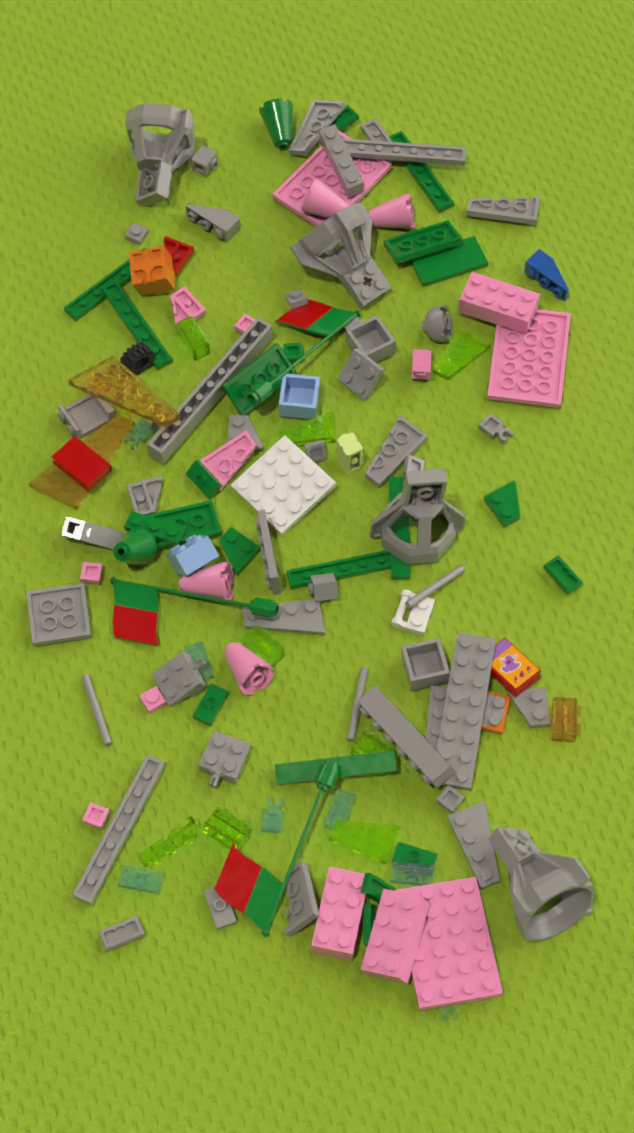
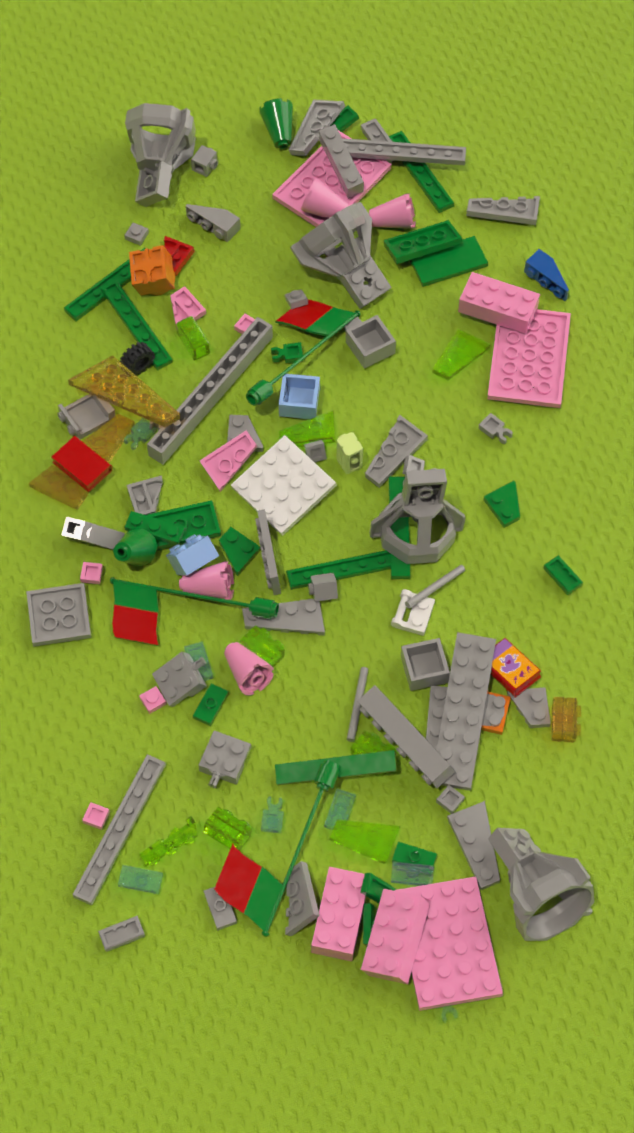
light grey bar [81,674,112,747] -> none
green plate [185,460,222,499] -> none
green plate [221,343,297,415] -> none
light grey plate [338,348,384,400] -> none
bright pink brick [411,349,431,380] -> none
light grey cylinder [422,305,453,342] -> none

